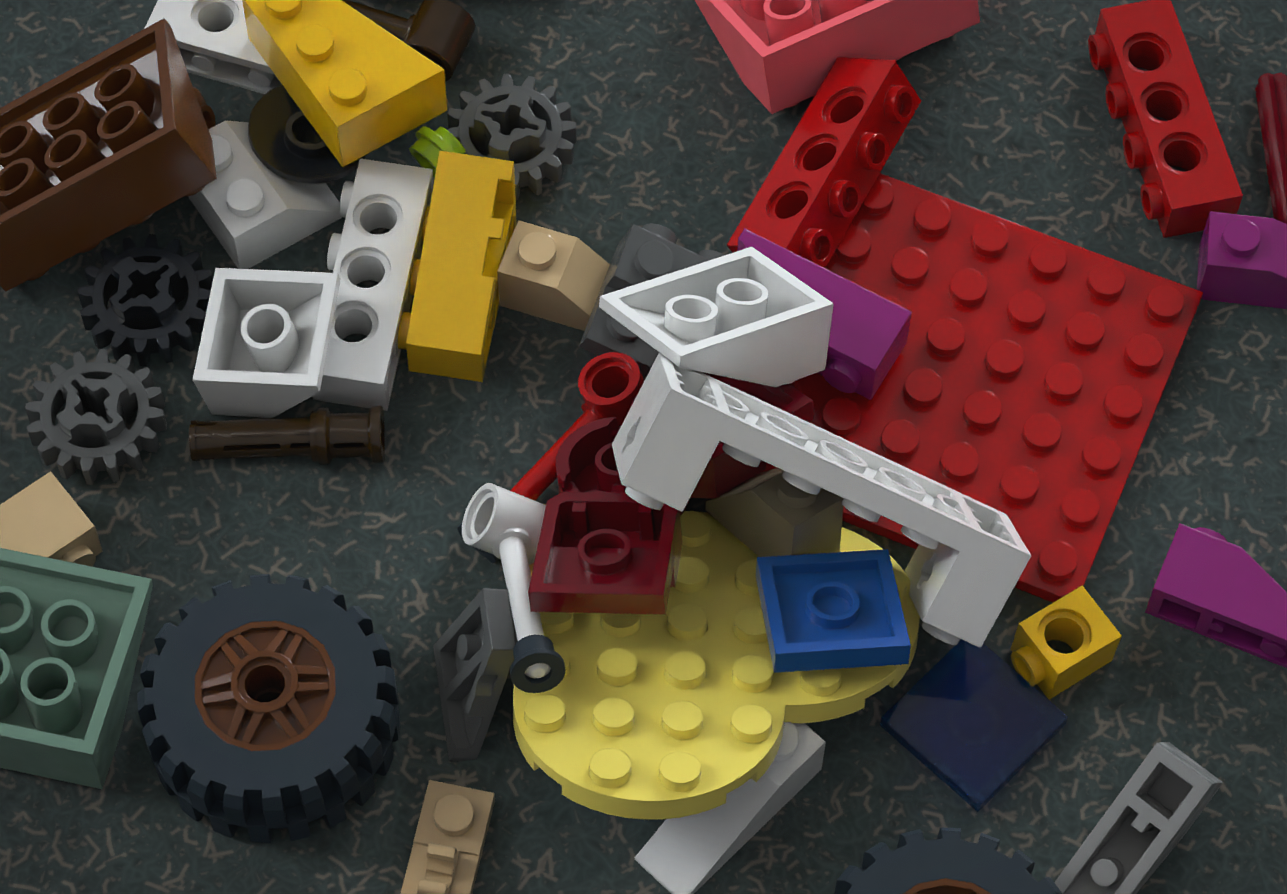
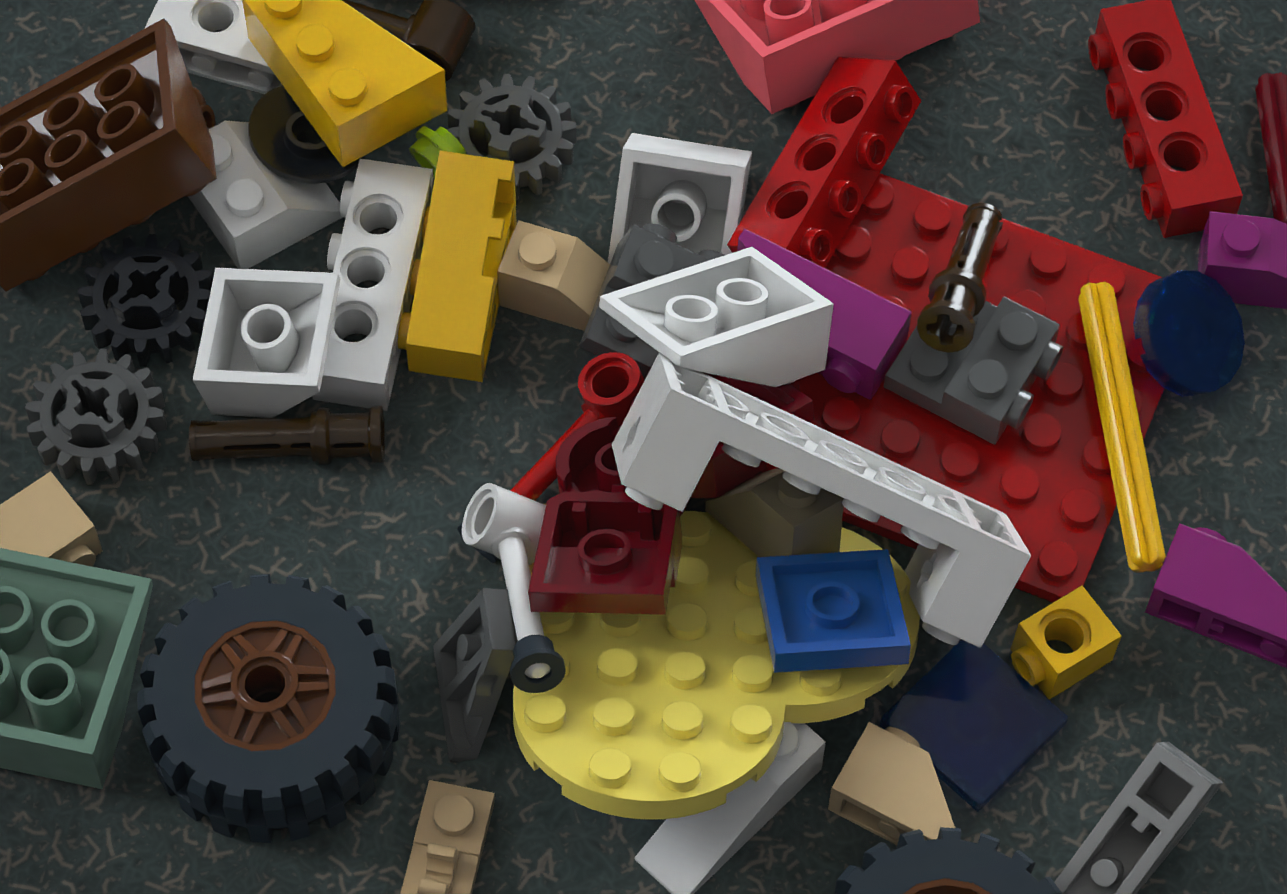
none -> white slope [608,133,752,264]
none -> tan slope [828,722,955,845]
none -> dark grey plate [883,296,1064,445]
none -> dark brown pin [917,202,1003,353]
none -> yellow axle [1078,282,1166,573]
none -> clear blue tile [1133,270,1245,396]

